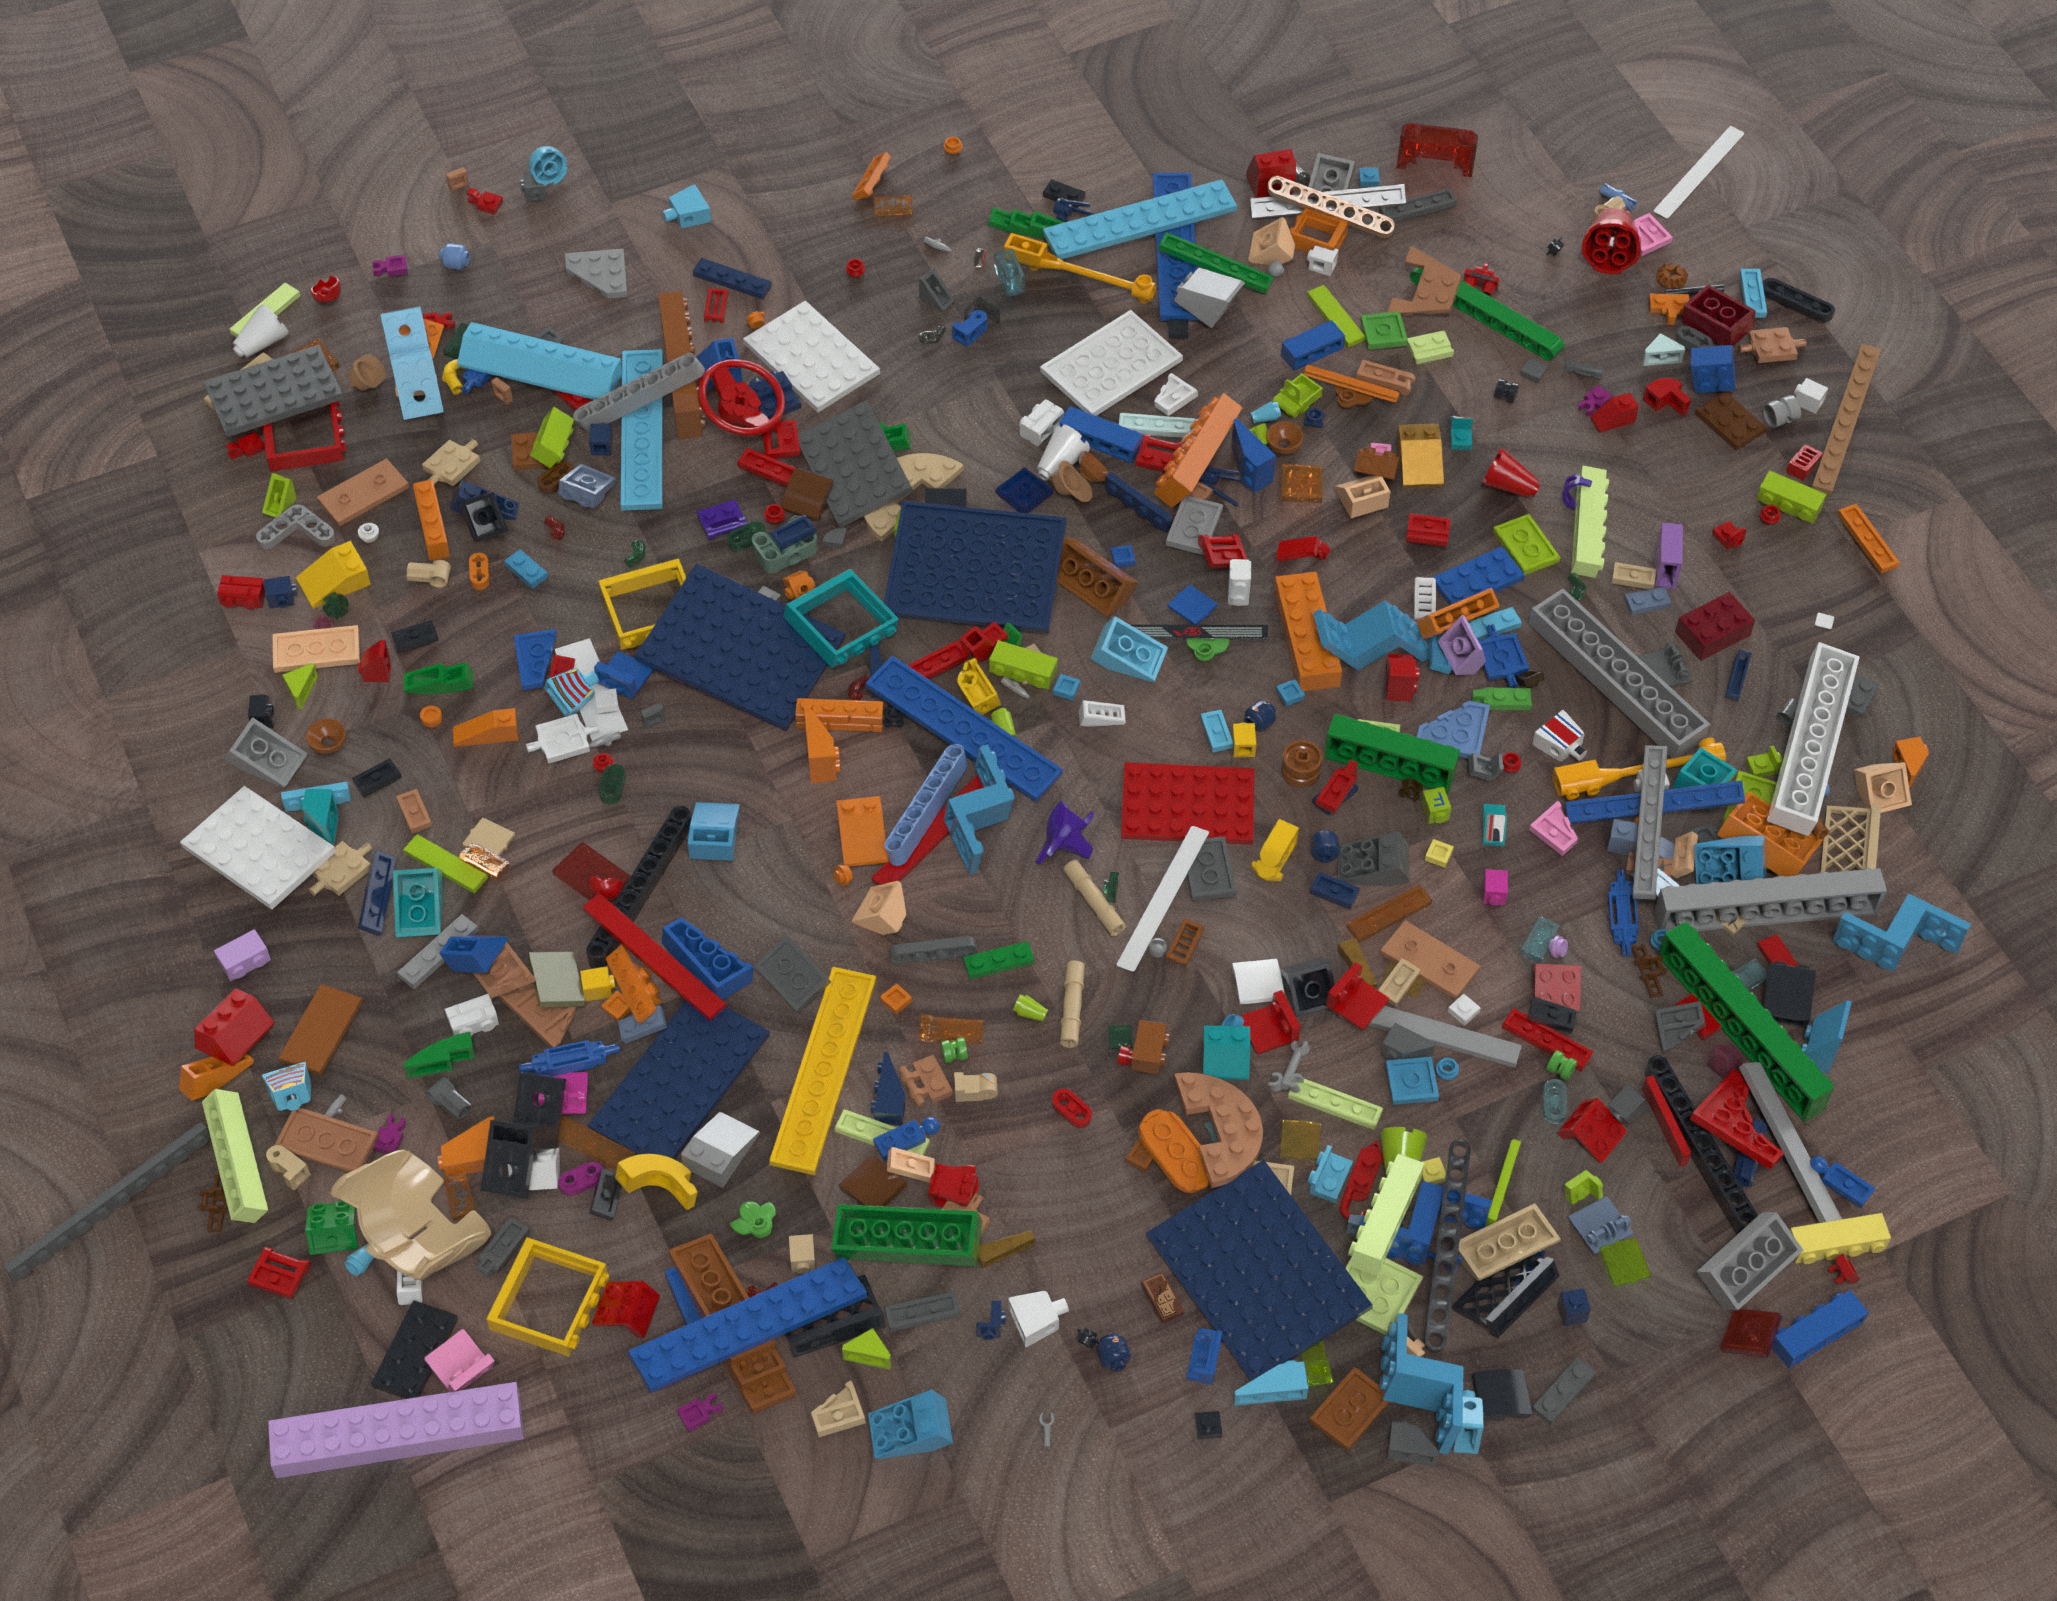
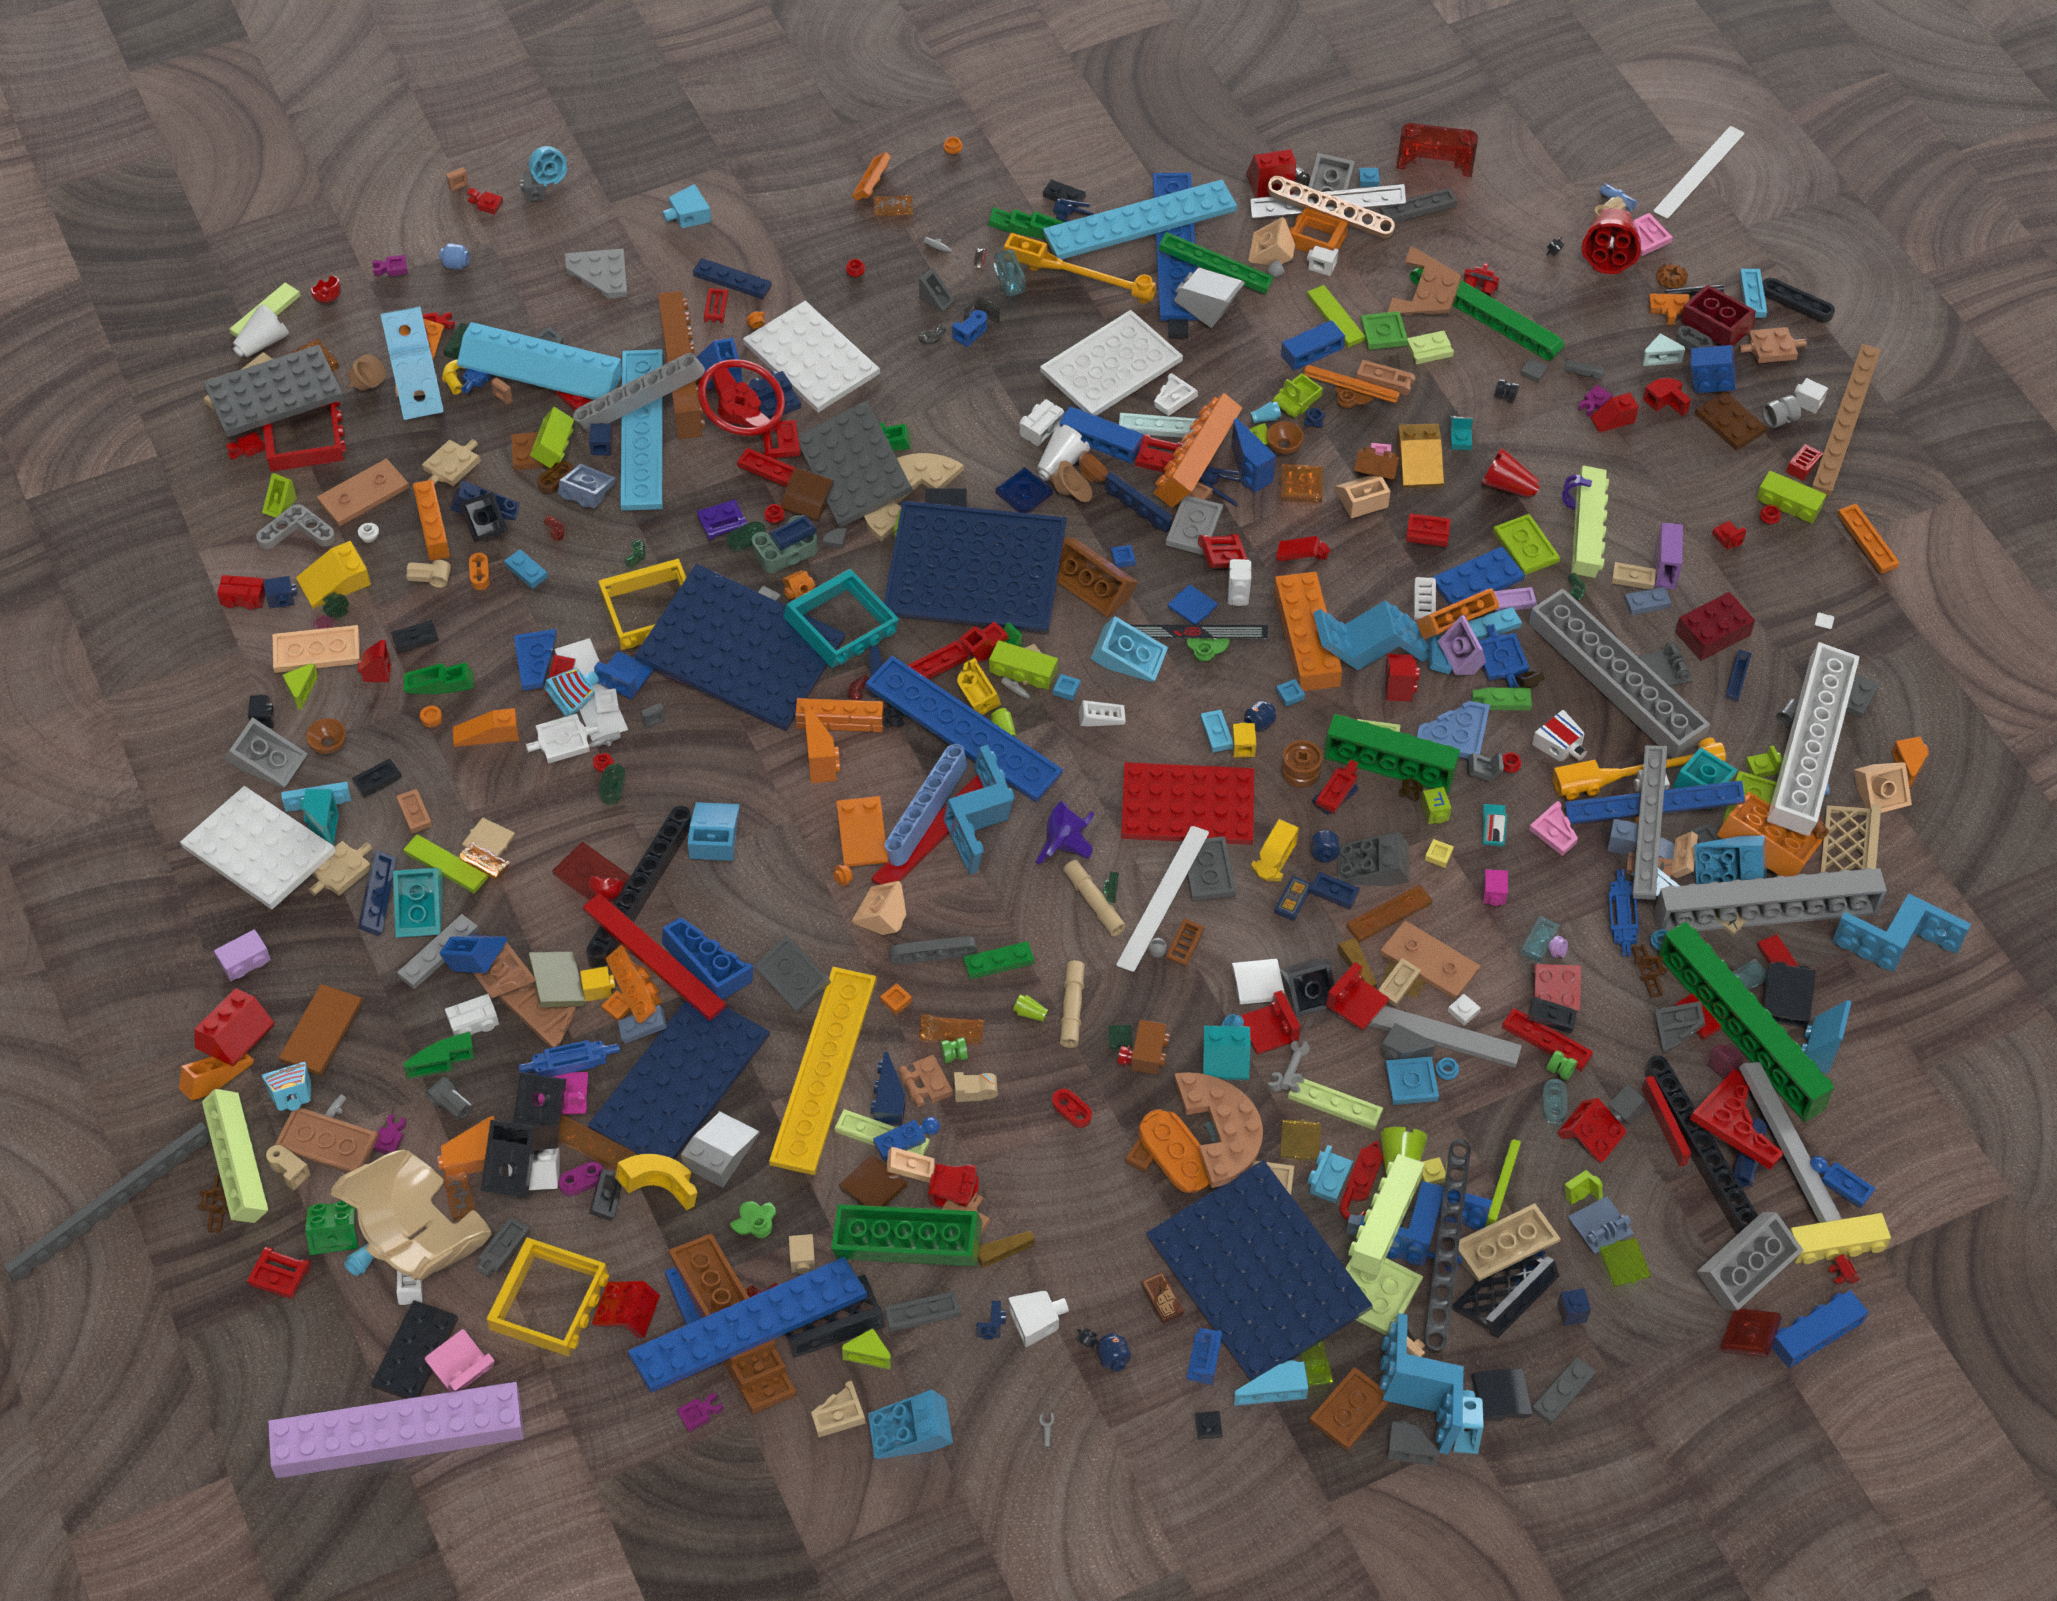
none -> tile [1274,875,1312,921]
none -> lavender tile [1494,587,1537,612]

